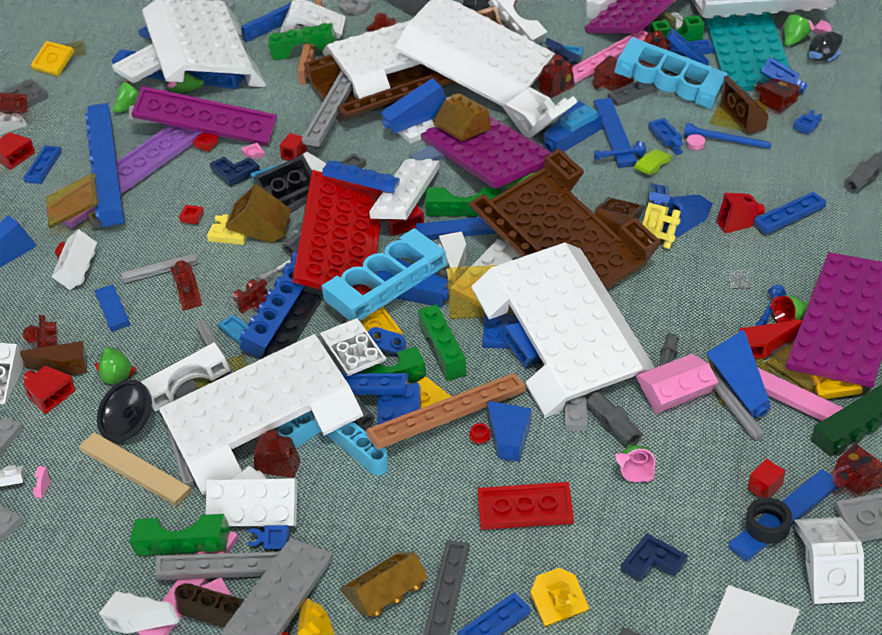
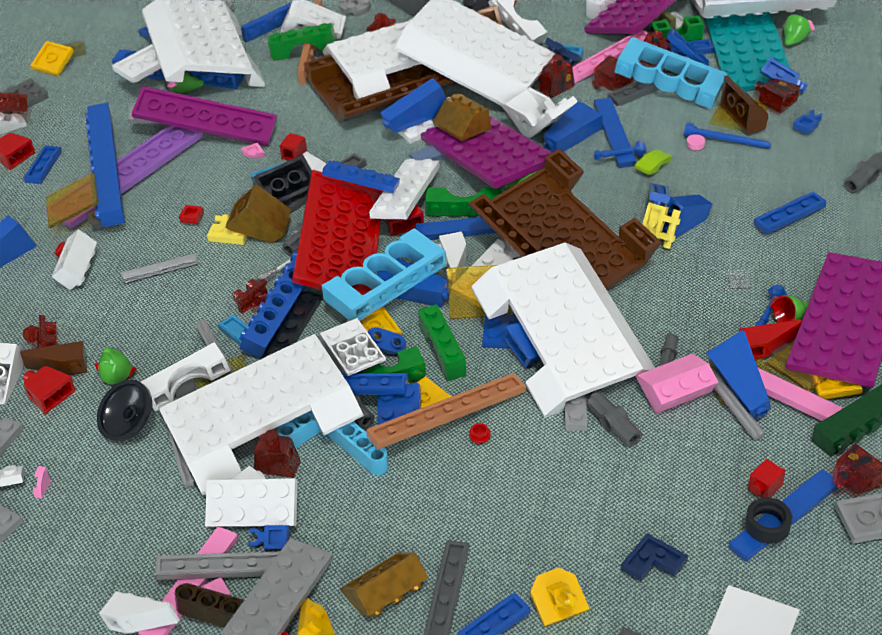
tan tile [79,432,192,507] -> none
blue tile [94,284,130,332] -> none
bright green hat [112,82,139,113] -> none
green arch [129,514,230,556] -> none
clear red torso [170,260,202,311] -> none
red plate [193,133,219,152] -> none
dark blue plate [210,156,260,186] -> none
light grey plate [302,70,353,146] -> none
red plate [478,482,574,530] -> none
blue slope [488,401,532,462] -> none
dark azure plate [559,104,598,132] -> none
reddish brown slope [594,197,645,236] -> none
bright pink hat [615,444,655,482] -> none
blue plate [648,118,683,155] -> none
red torso [716,193,765,234] -> none
white bracket [794,517,864,604] -> none
black hair [808,31,843,63] -> none
bright pink tile [814,20,831,34] -> none

